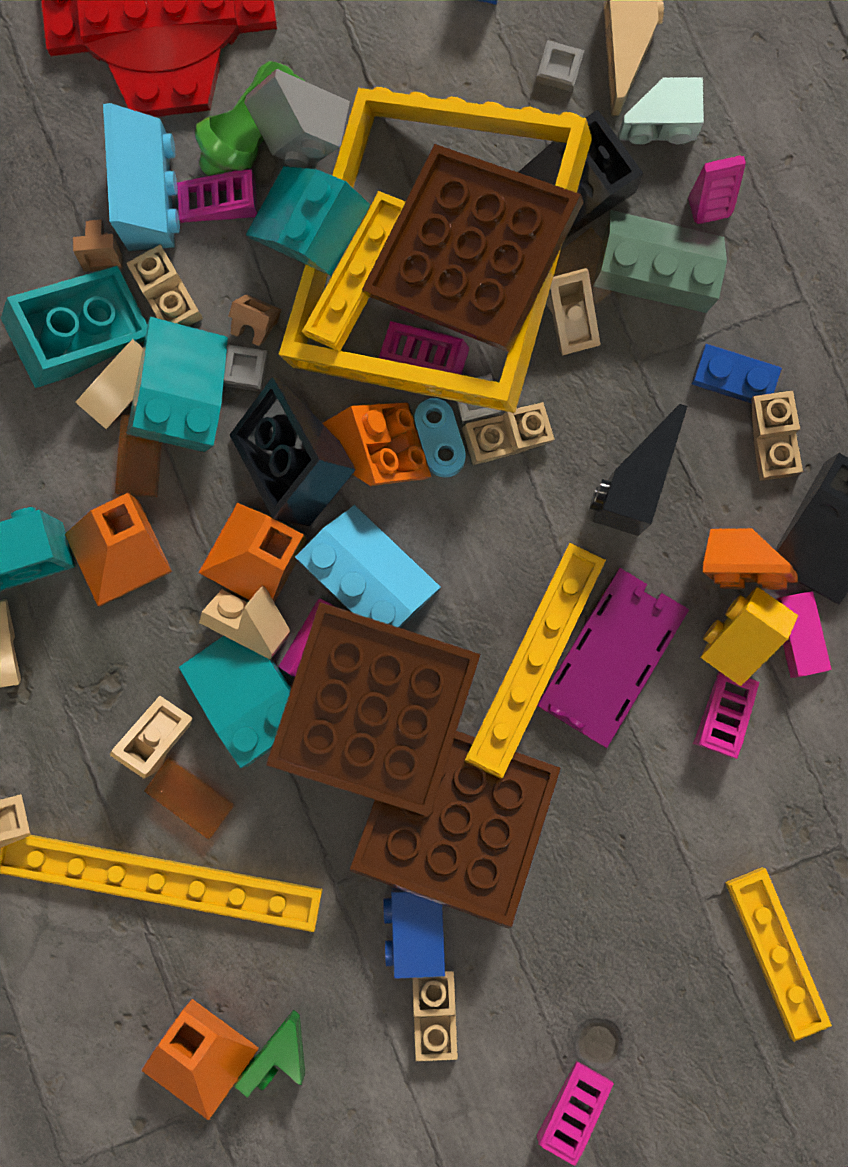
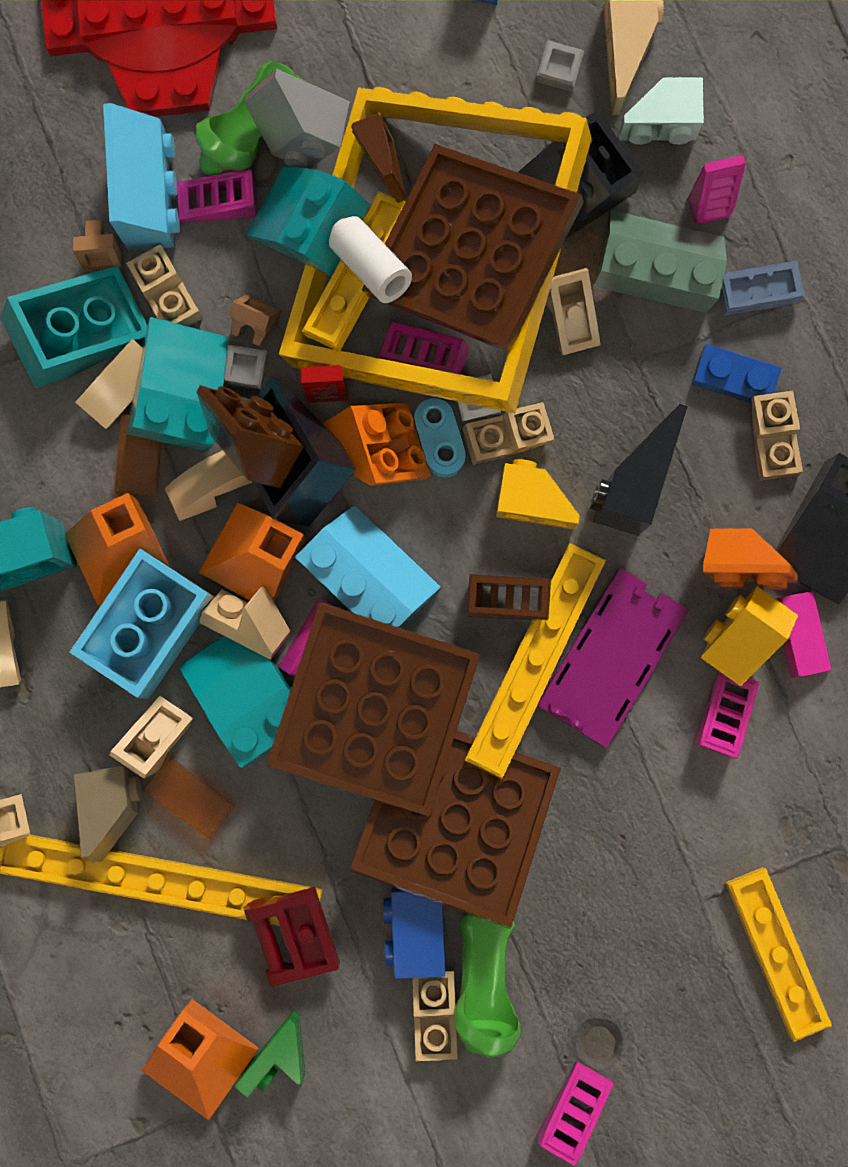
none -> medium azure slope [69,549,214,699]
none -> dark tan slope [74,766,142,863]
none -> tan slope [165,450,252,521]
none -> reddish brown slope [196,385,304,488]
none -> dark red plate [243,887,340,986]
none -> red tile [300,365,348,403]
none -> white brick [329,216,412,303]
none -> reddish brown slope [351,113,406,203]
none -> bright green hair [454,913,522,1057]
none -> reddish brown slope [466,574,551,621]
none -> yellow slope [496,459,580,529]
none -> sand blue plate [720,261,805,316]

